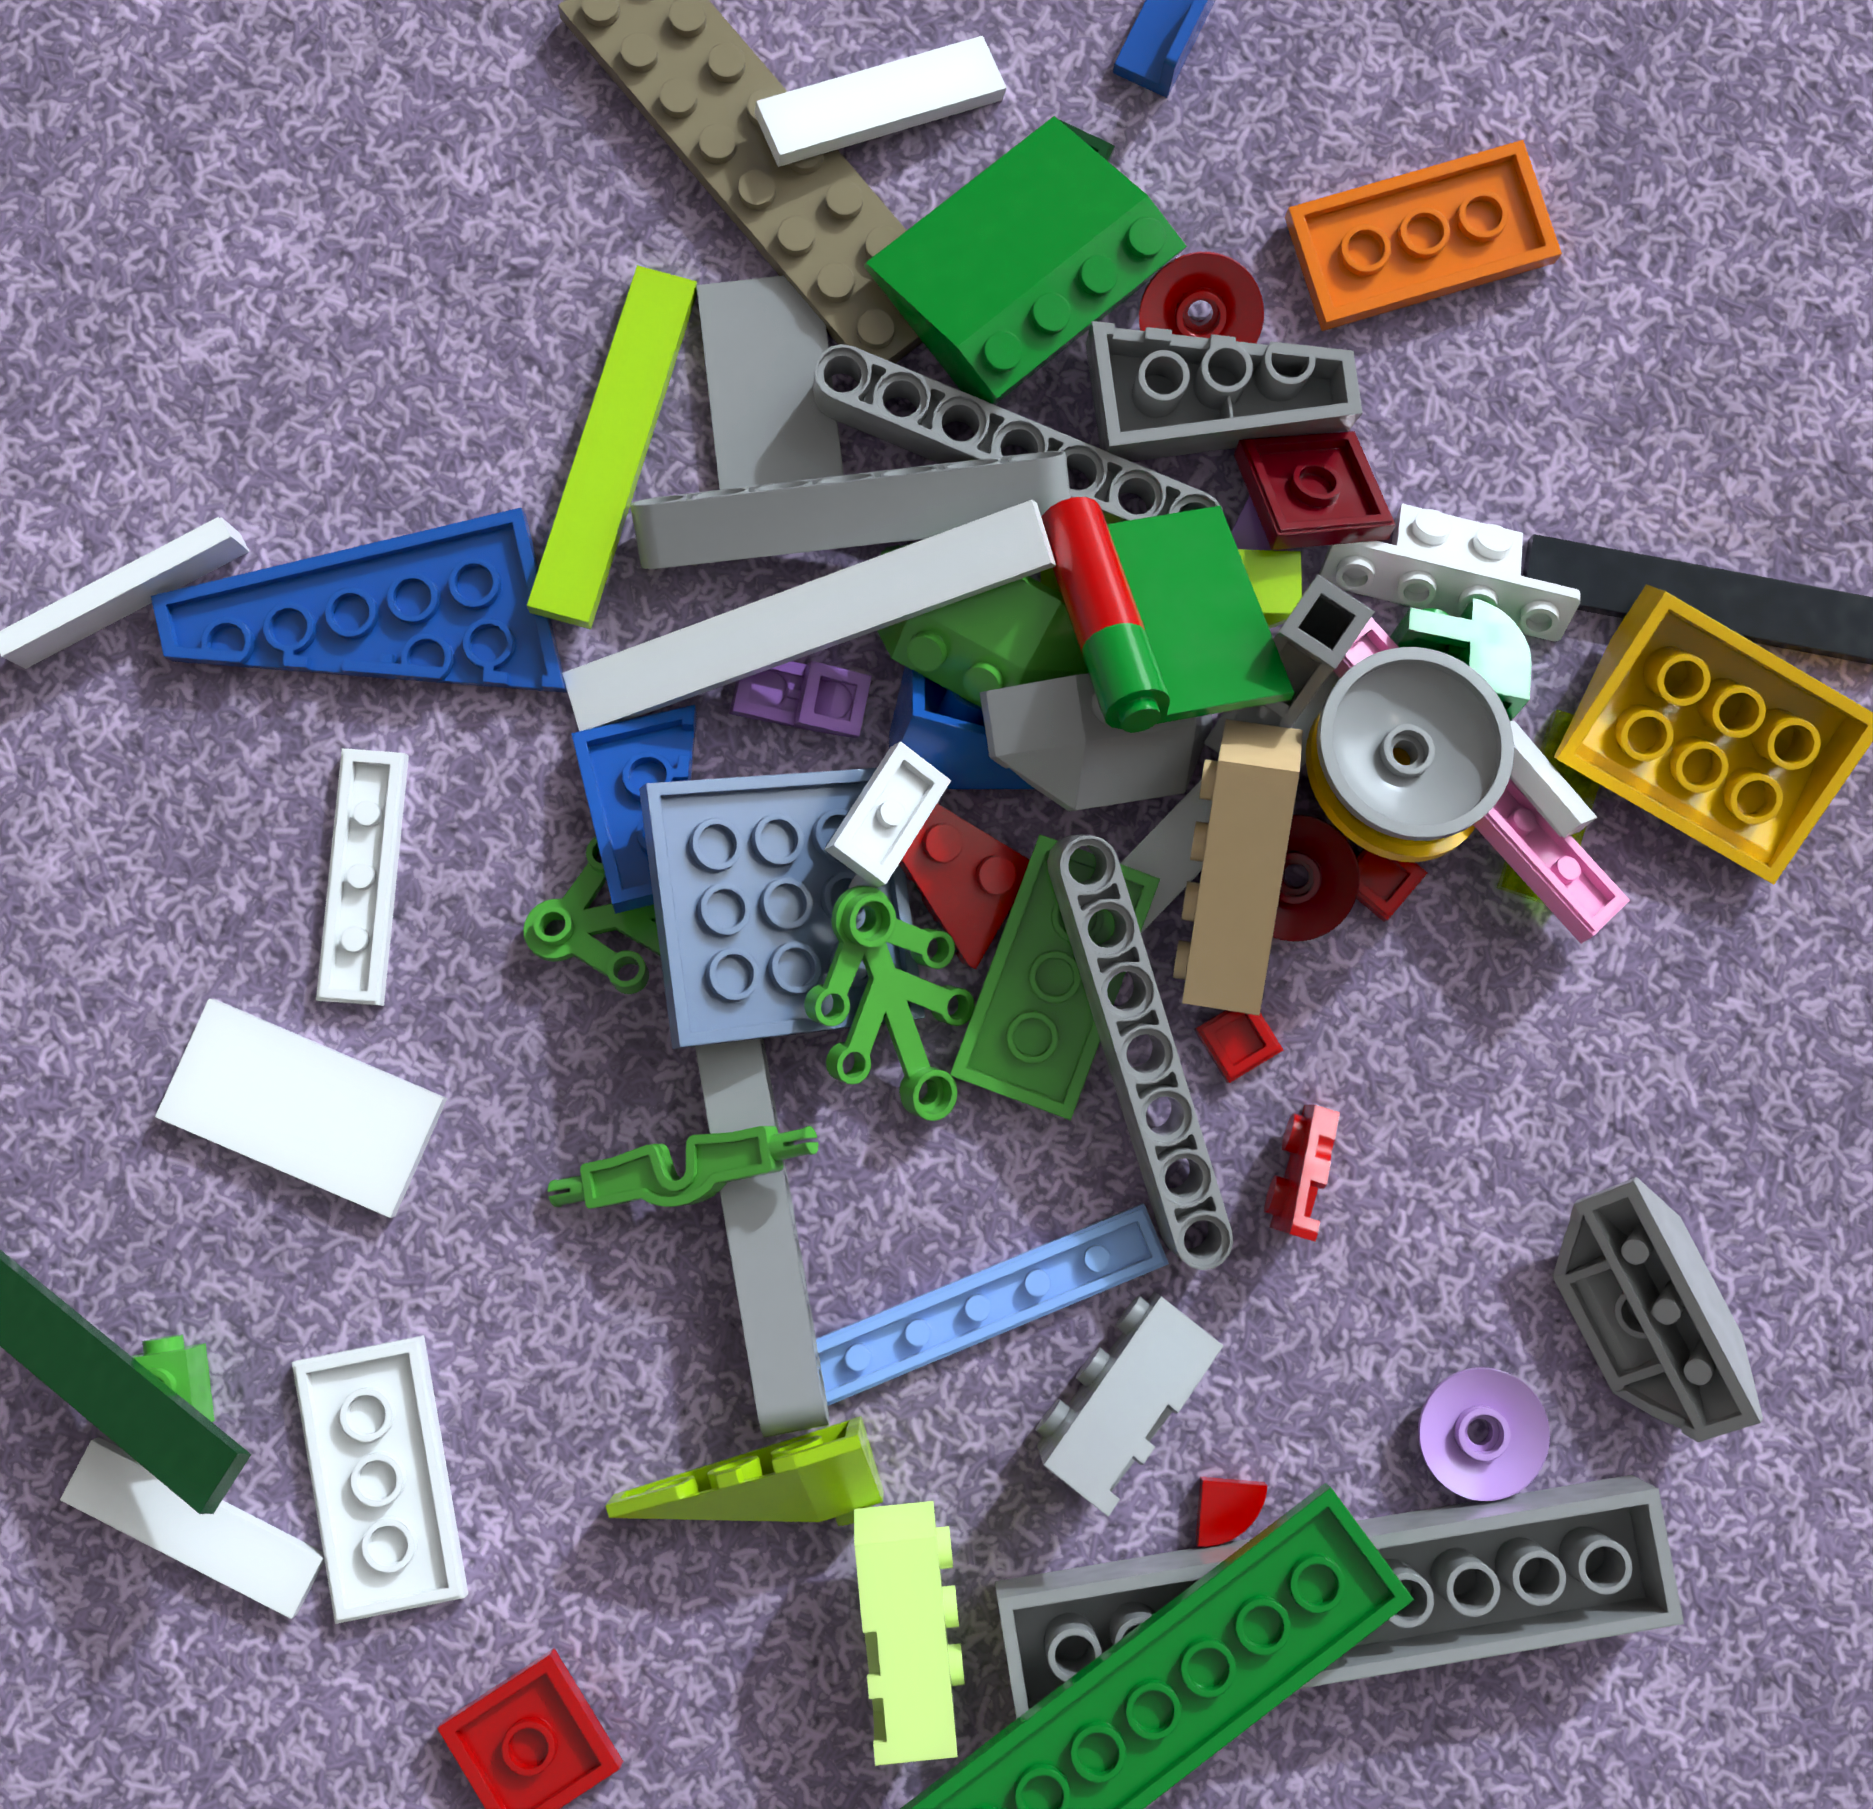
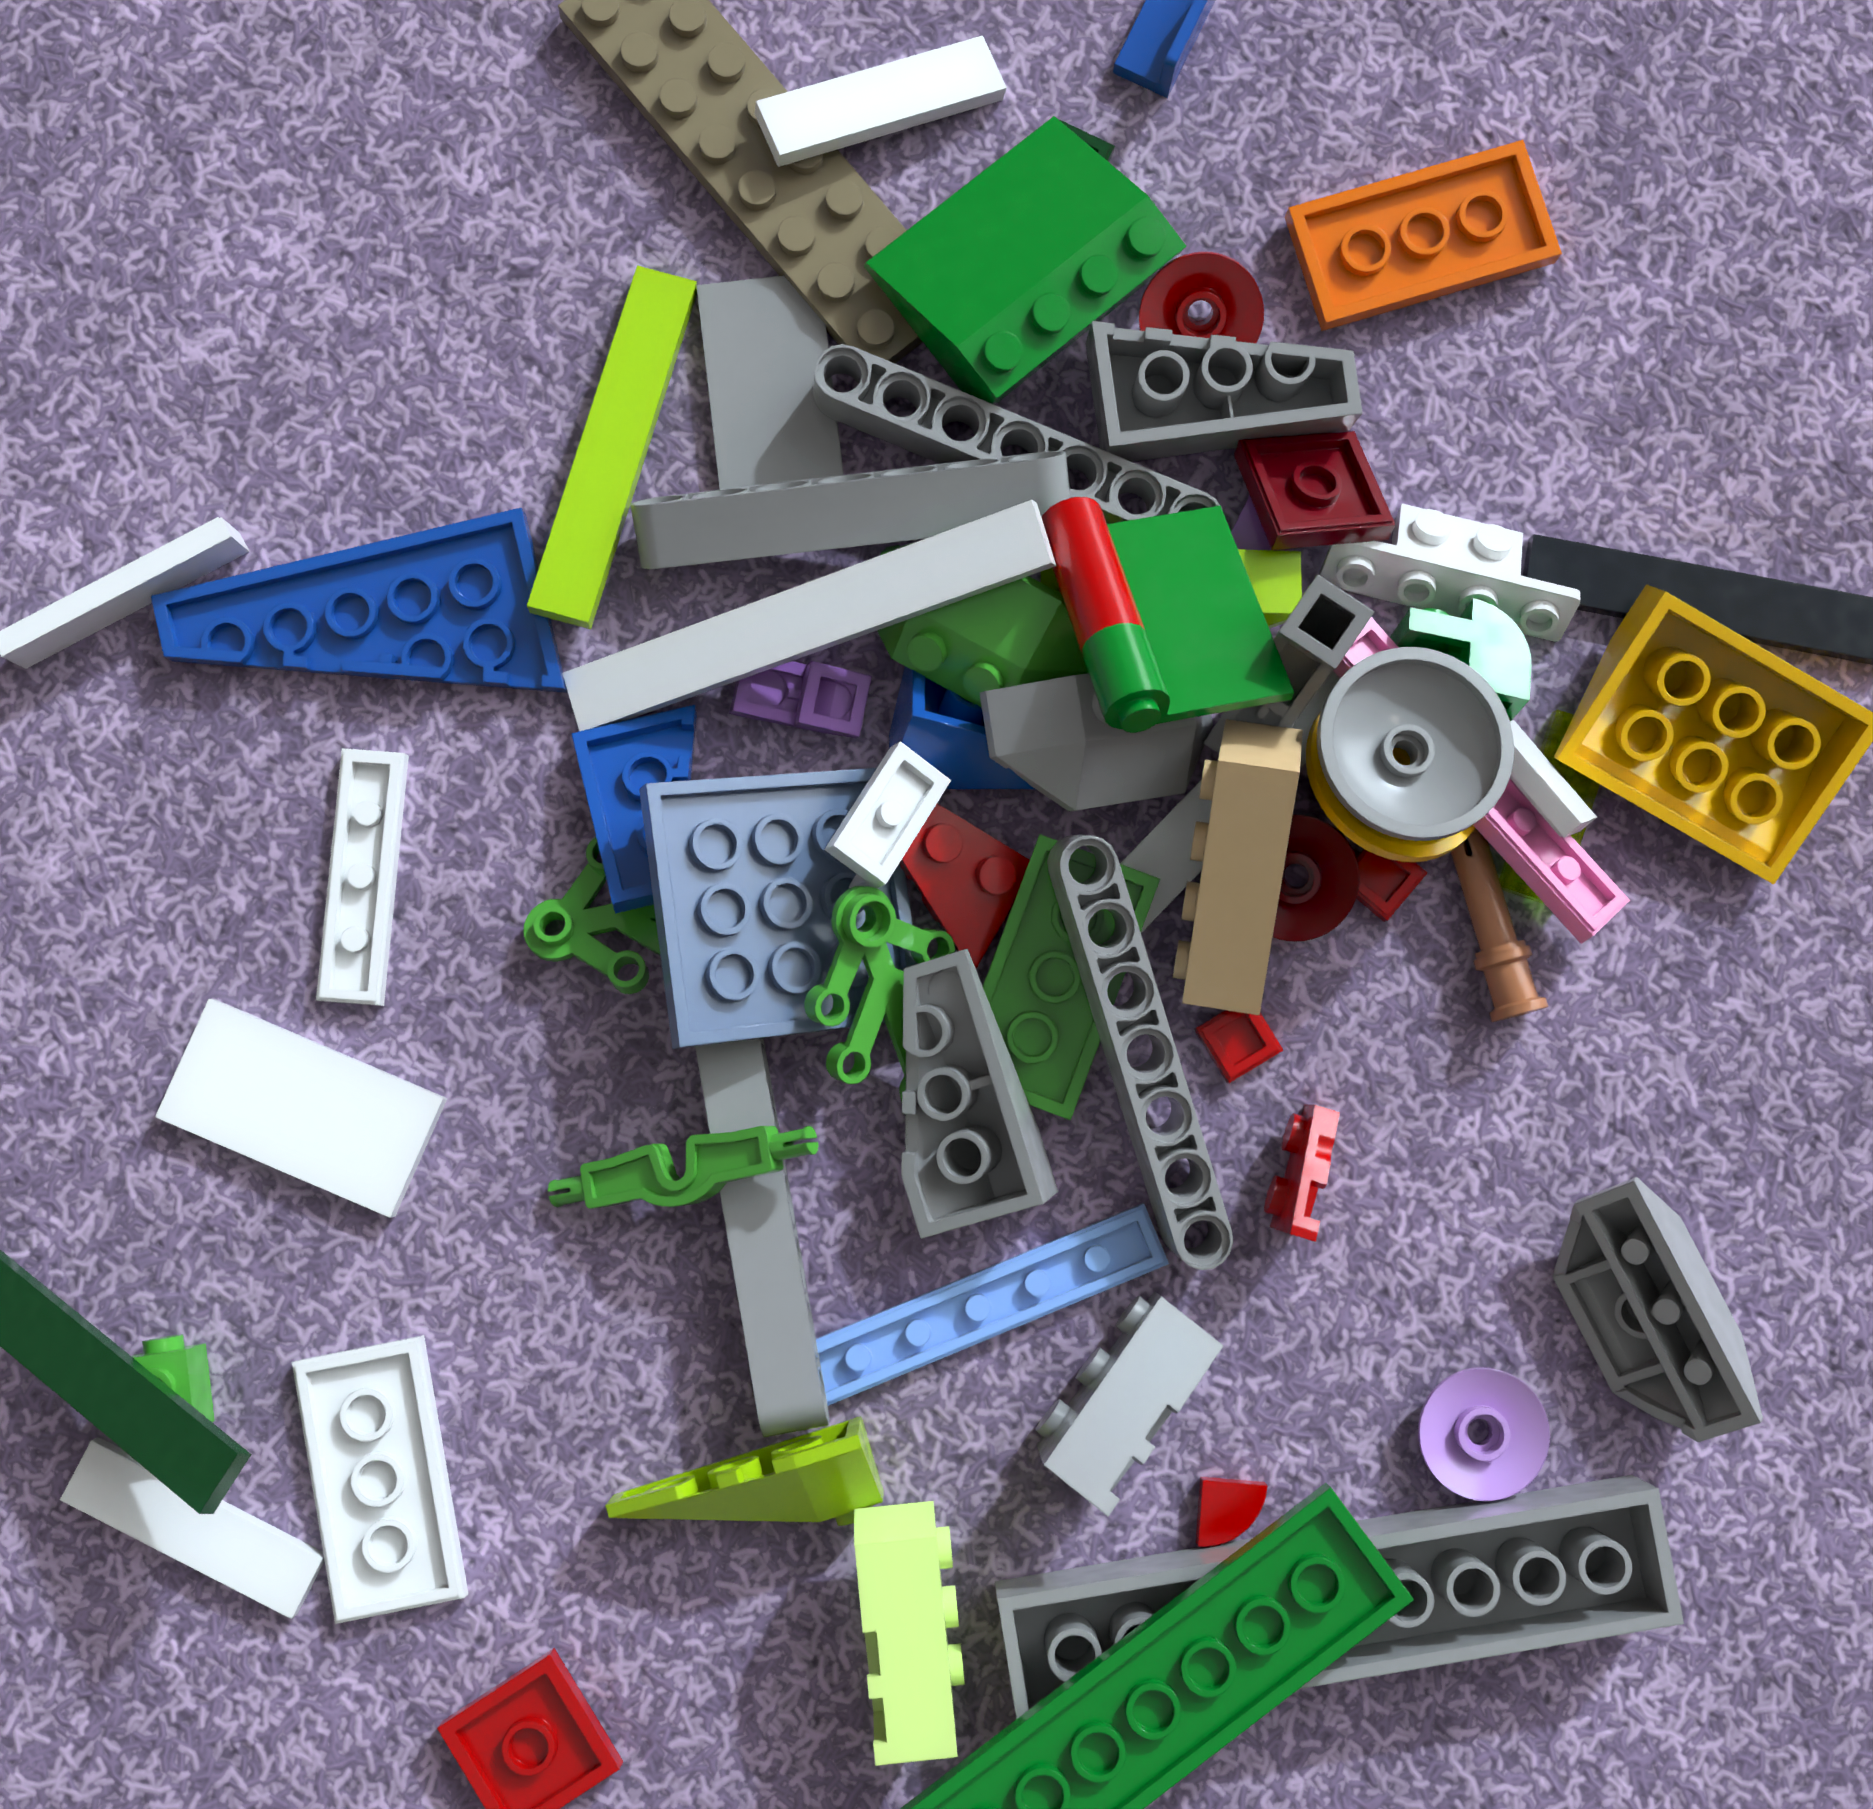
none -> light grey wedge [901,949,1059,1239]
none -> nougat pin [1450,828,1548,1022]

